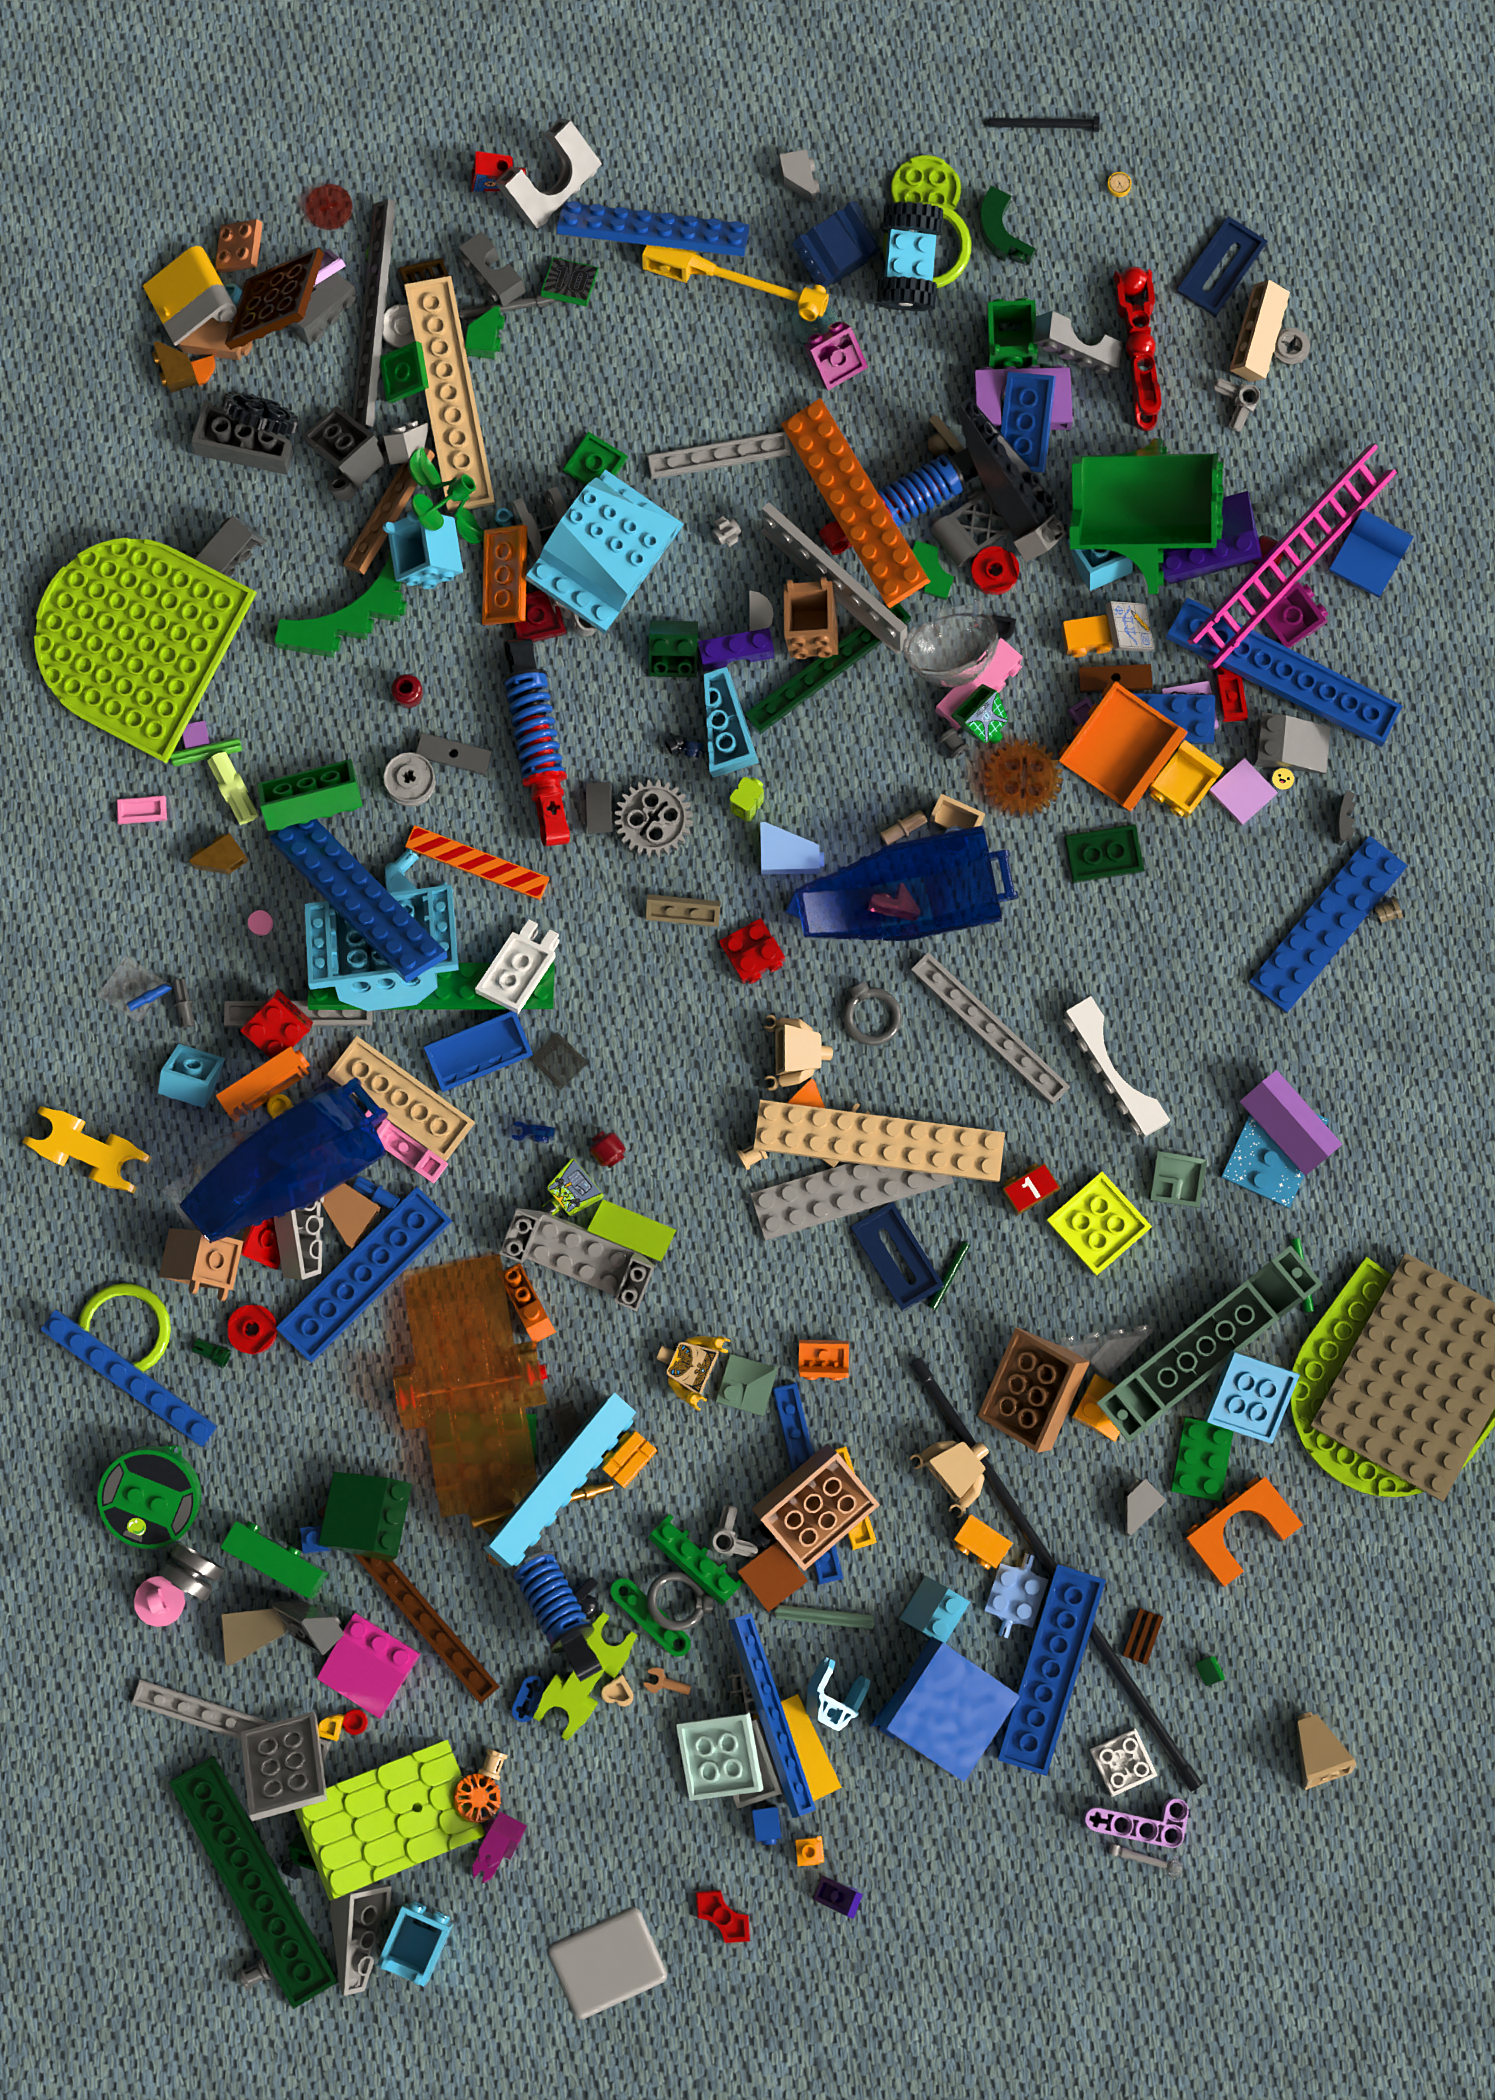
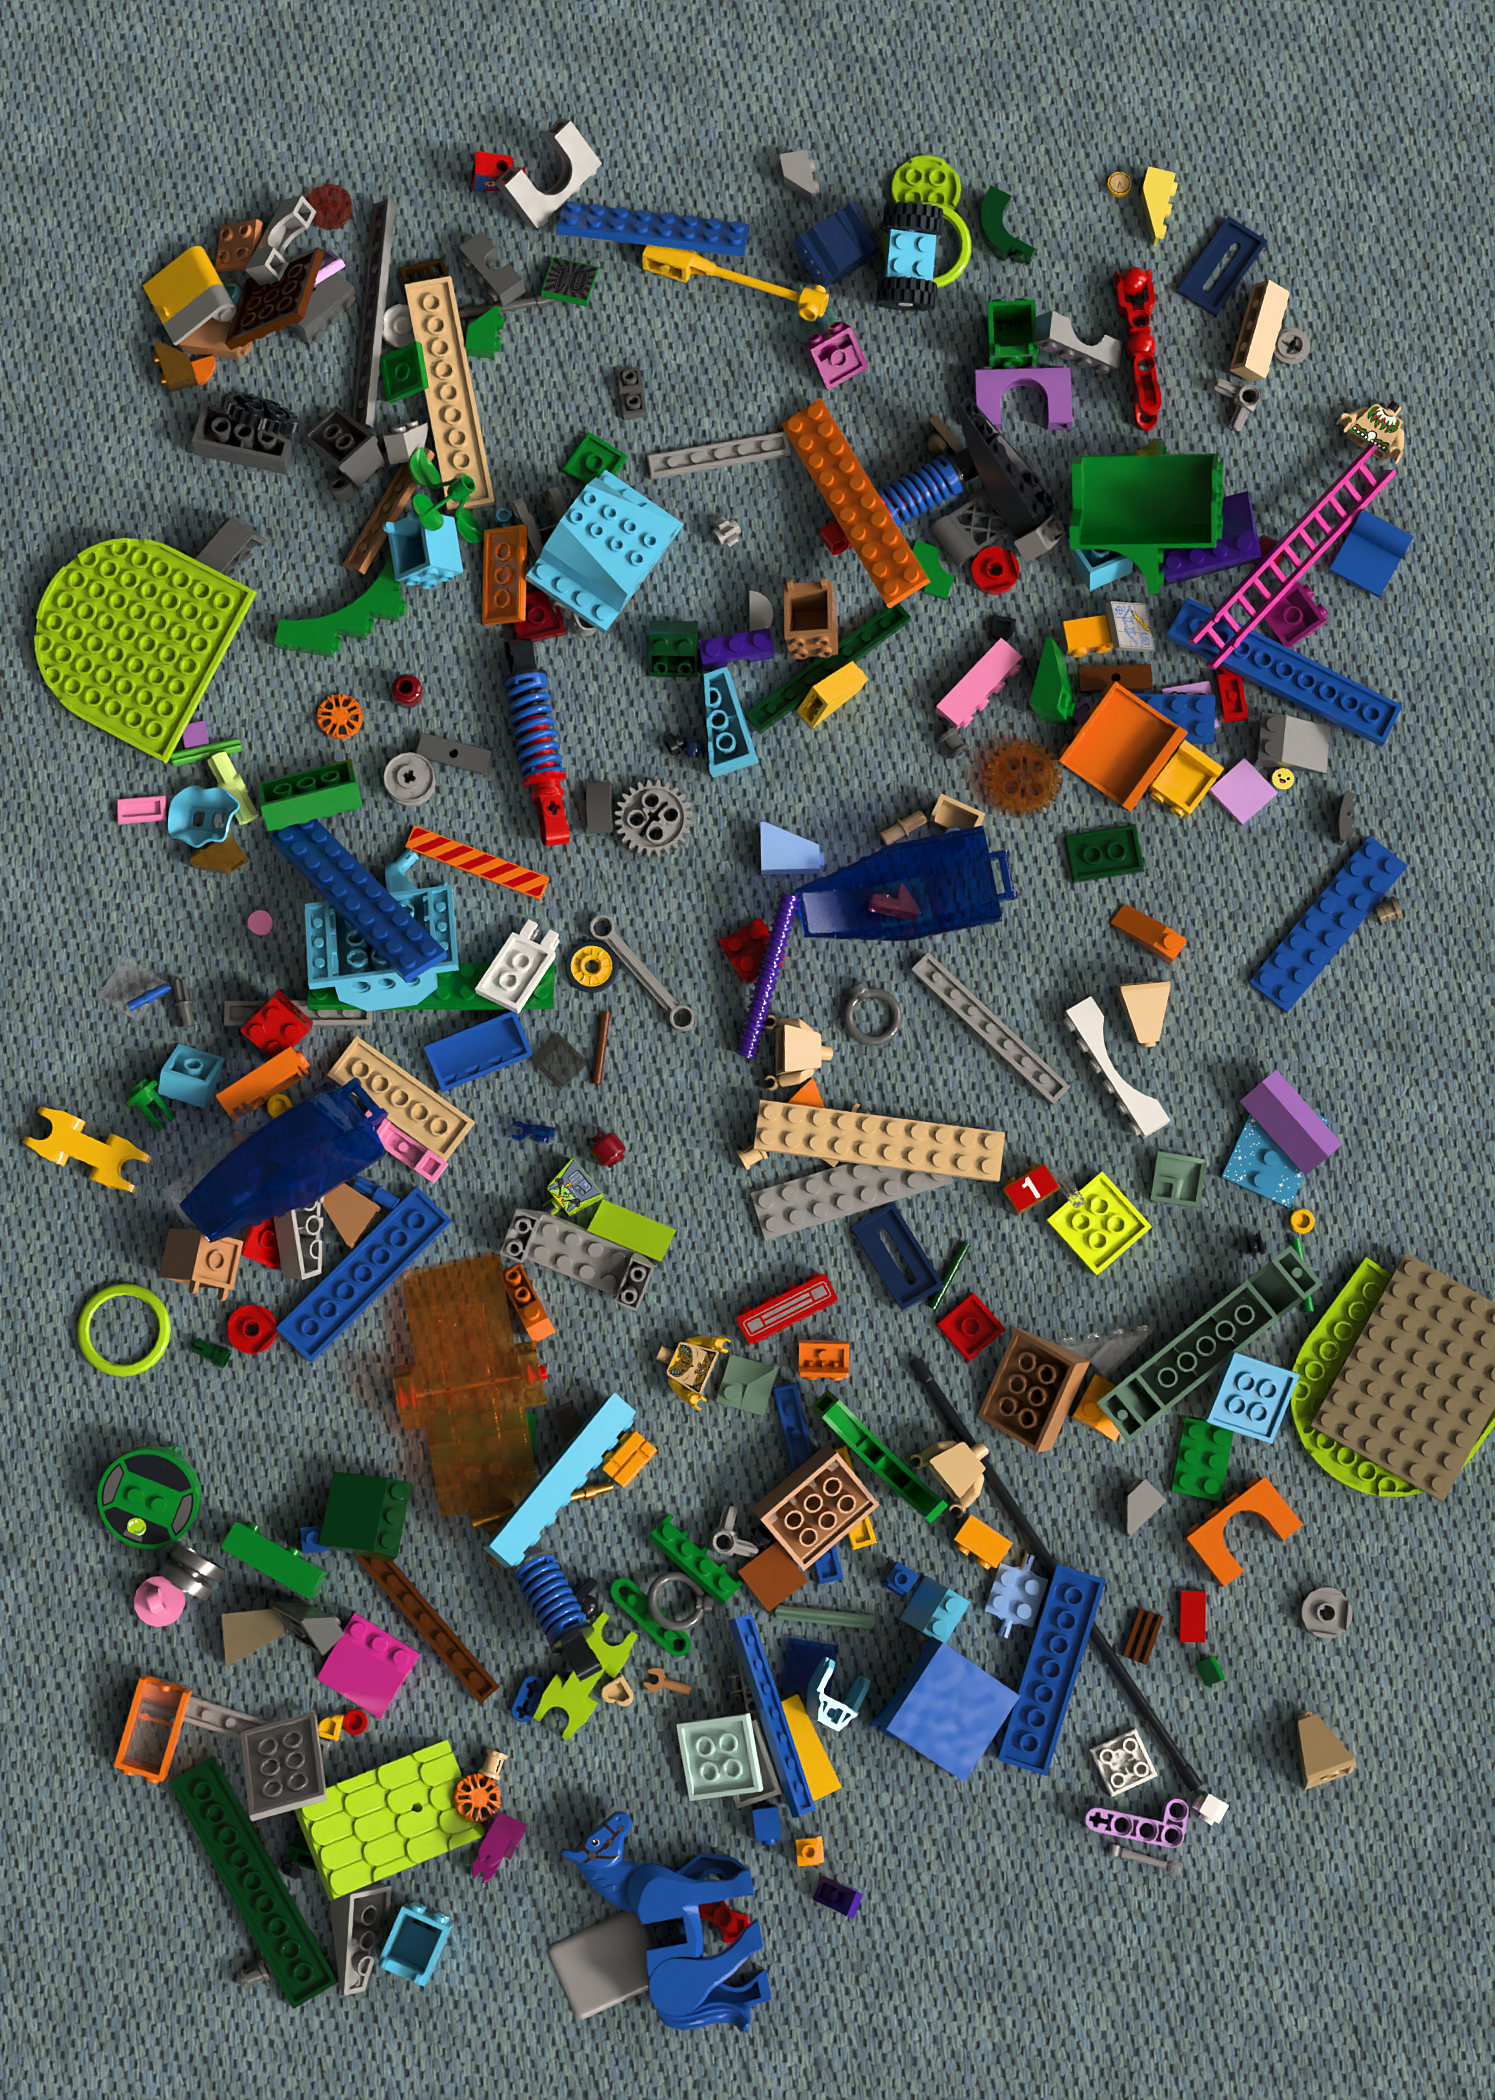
blue plate [41,1309,218,1447] -> none
dark tan plate [646,894,721,927] -> none
lime brick [729,777,764,822] -> none
light grey plate [761,502,907,654] -> none
clear windscreen [903,600,999,687] -> none
green torso [951,684,1008,744] -> none
black bar [987,115,1100,132] -> none
blue plate [1001,372,1056,473] -> none
none -> door [114,1674,193,1783]
none -> green piece [124,1078,177,1132]
none -> medium azure piece [168,785,240,848]
none -> light grey arch [245,195,316,286]
none -> orange wheel [317,694,363,739]
none -> blue animal [560,1811,771,2032]
none -> wheel [565,940,618,993]
none -> light grey piece [590,915,694,1032]
none -> reddish brown bar [592,1011,611,1085]
none -> dark grey slope [616,367,647,420]
none -> dark purple piece [735,893,800,1058]
none -> red brick [736,1272,838,1347]
none -> clear blue tile [780,1637,838,1696]
none -> yellow slope [797,661,868,729]
none -> green arch [810,1389,948,1524]
none -> blue window [882,1562,919,1598]
none -> red tile [936,1292,1006,1362]
none -> green slope [1029,636,1076,725]
none -> clear axle [1051,1167,1085,1208]
none -> orange slope [1110,904,1187,965]
none -> tan slope [1115,980,1170,1047]
none -> light yellow slope [1140,166,1178,246]
none -> red tile [1179,1591,1206,1643]
none -> white plate [1192,1791,1229,1825]
none -> black bush [1246,1233,1265,1257]
none -> yellow tile [1289,1209,1315,1234]
none -> light grey plate [1300,1587,1352,1639]
none -> tan torso [1336,401,1404,464]

